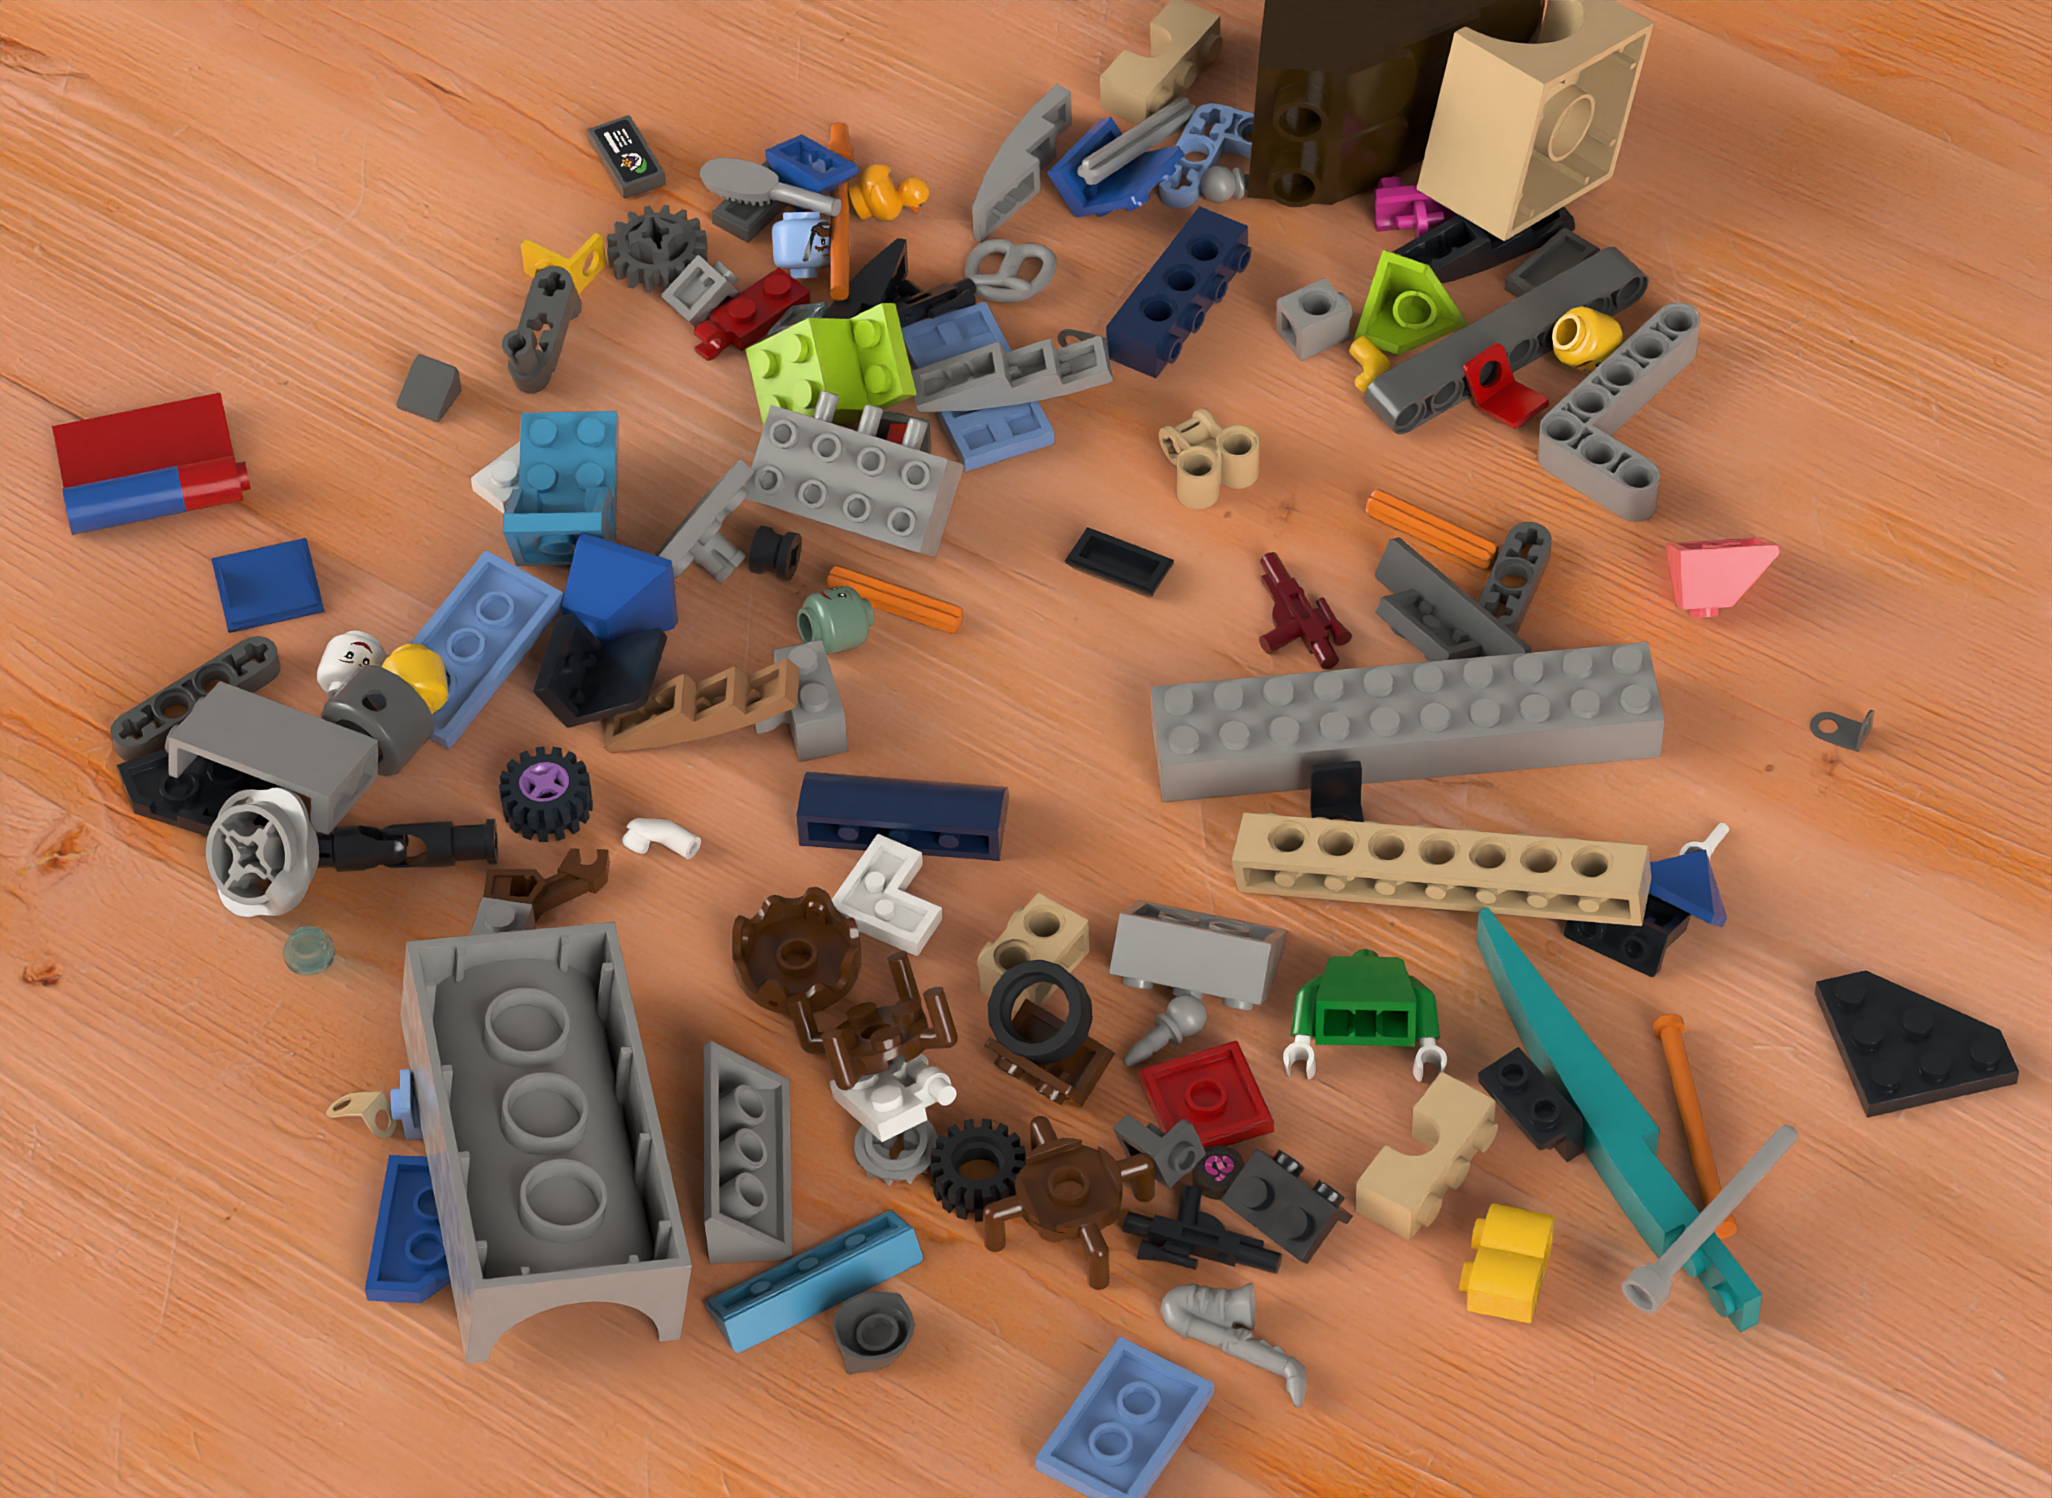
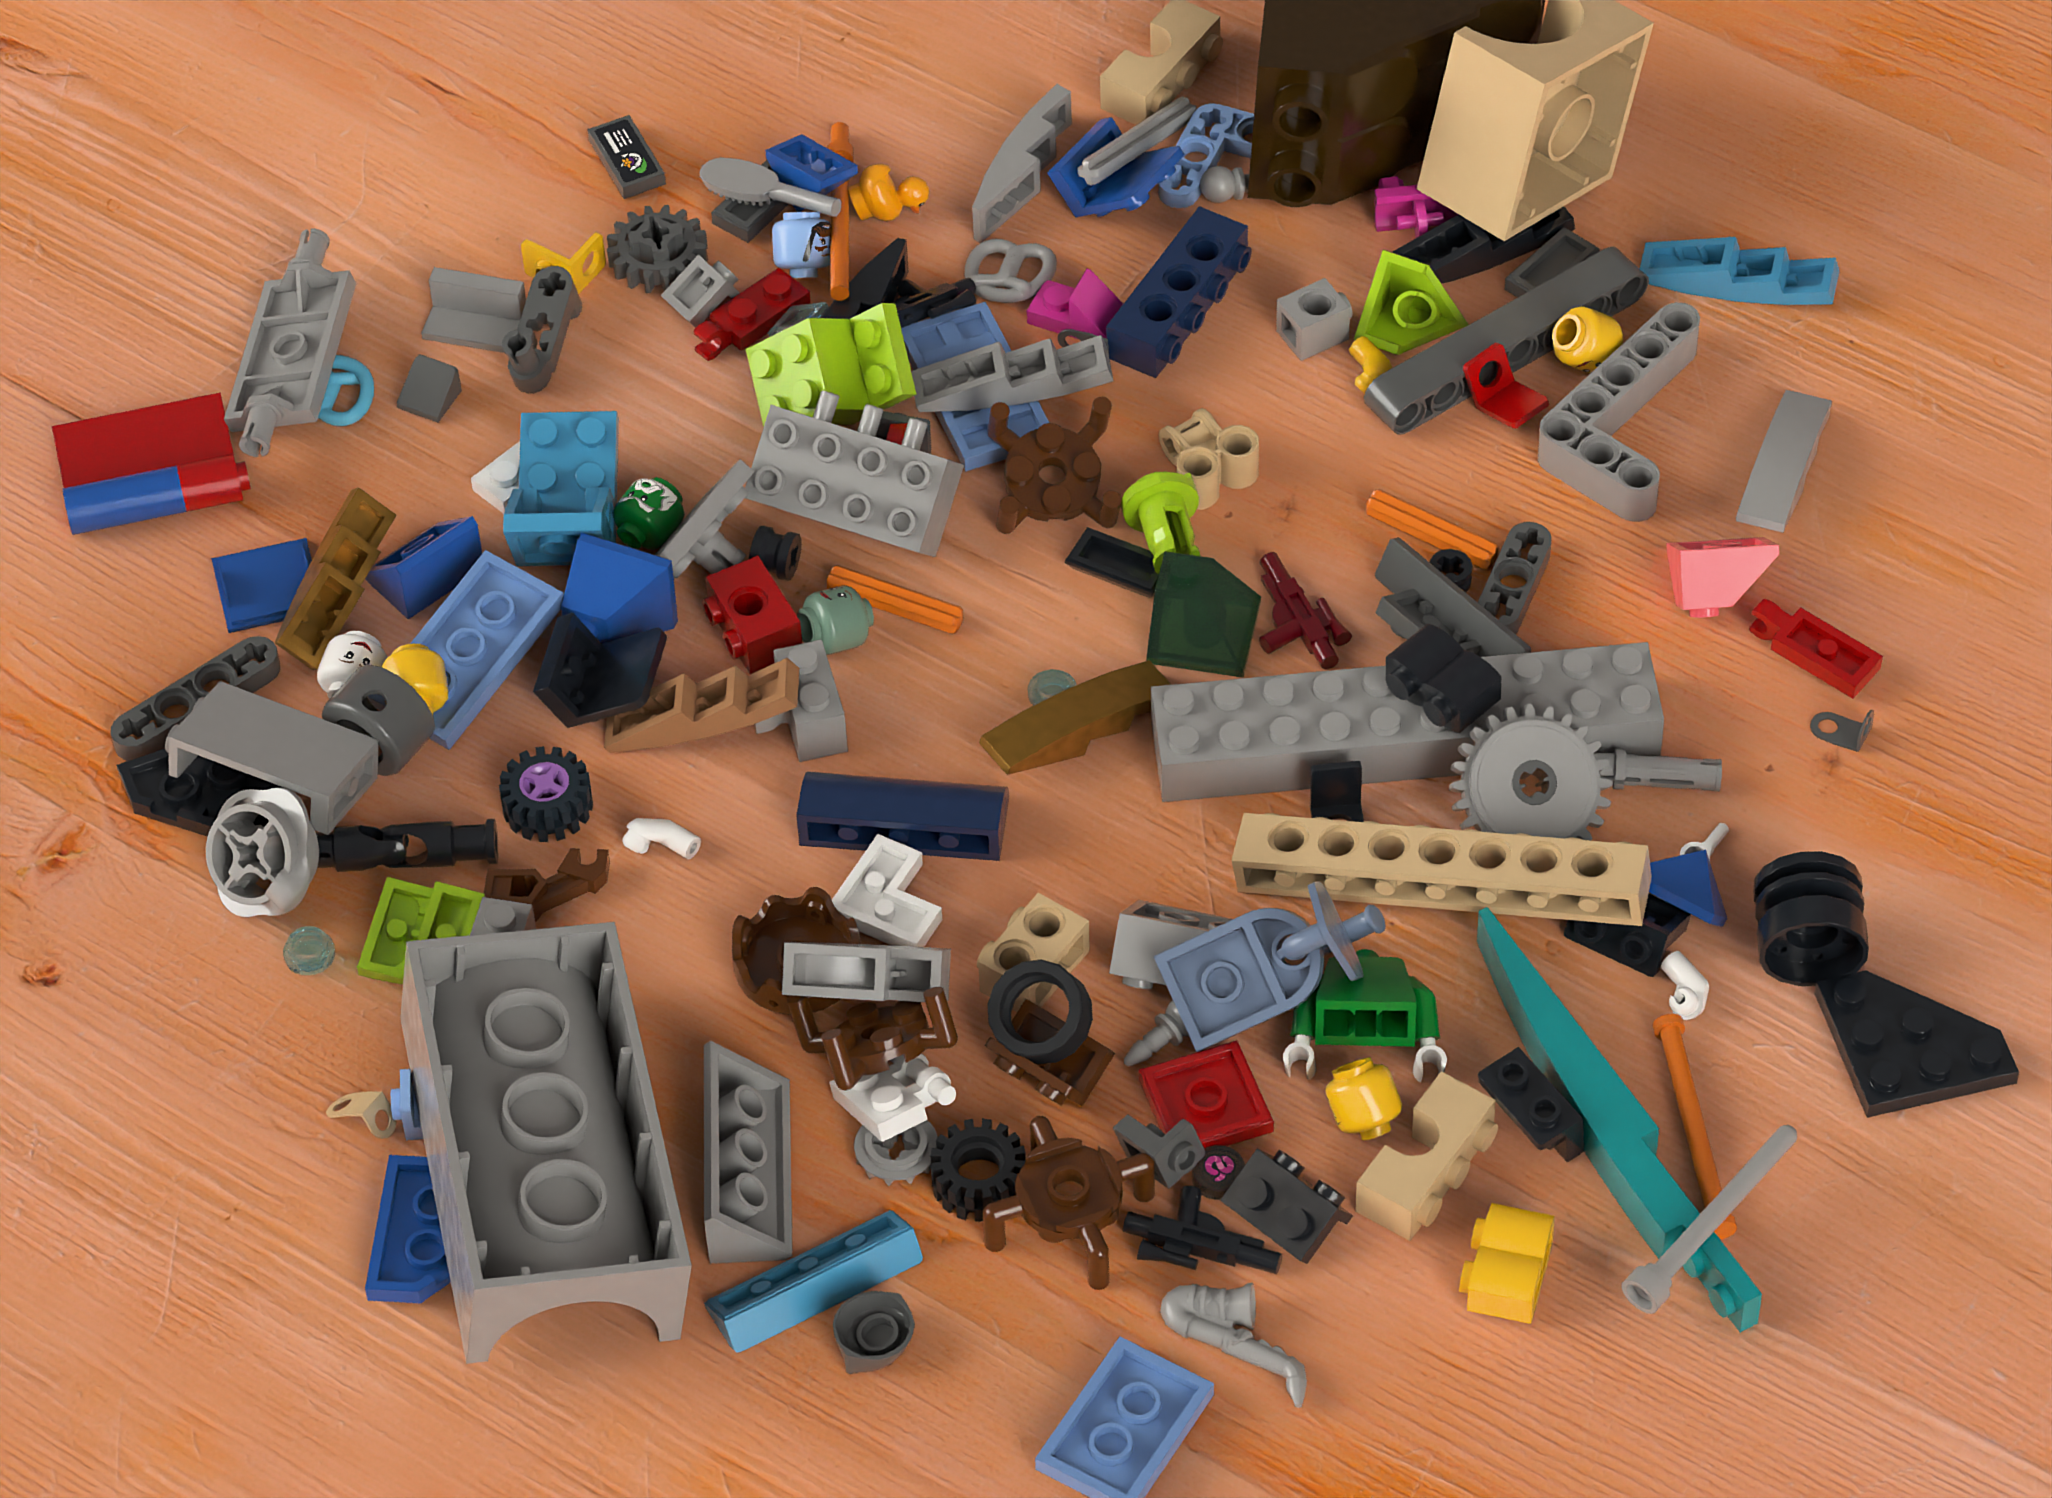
none -> light grey plate [224,228,356,457]
none -> pearl gold slope [274,487,397,671]
none -> medium azure piece [318,355,374,426]
none -> lime slope [357,877,485,985]
none -> blue slope [365,516,482,619]
none -> light grey panel [421,267,526,353]
none -> green head [612,477,685,550]
none -> red brick [702,556,803,675]
none -> light grey slope [782,942,951,1002]
none -> pearl gold slope [979,660,1172,775]
none -> reddish brown plate [987,397,1122,534]
none -> dark pink slope [1027,268,1123,339]
none -> clear light blue plate [1028,669,1077,706]
none -> lime piece [1121,471,1201,577]
none -> clear green slope [1146,551,1261,677]
none -> sand blue plate [1153,882,1386,1052]
none -> yellow head [1325,1058,1403,1140]
none -> black brick [1385,624,1502,733]
none -> black bush [1429,549,1473,592]
none -> light grey gear [1449,704,1613,841]
none -> light grey pin [1593,749,1722,792]
none -> dark azure slope [1640,237,1840,305]
none -> white arm [1661,951,1709,1020]
none -> light grey slope [1736,390,1832,533]
none -> red plate [1749,599,1883,699]
none -> black wheel [1753,851,1869,986]

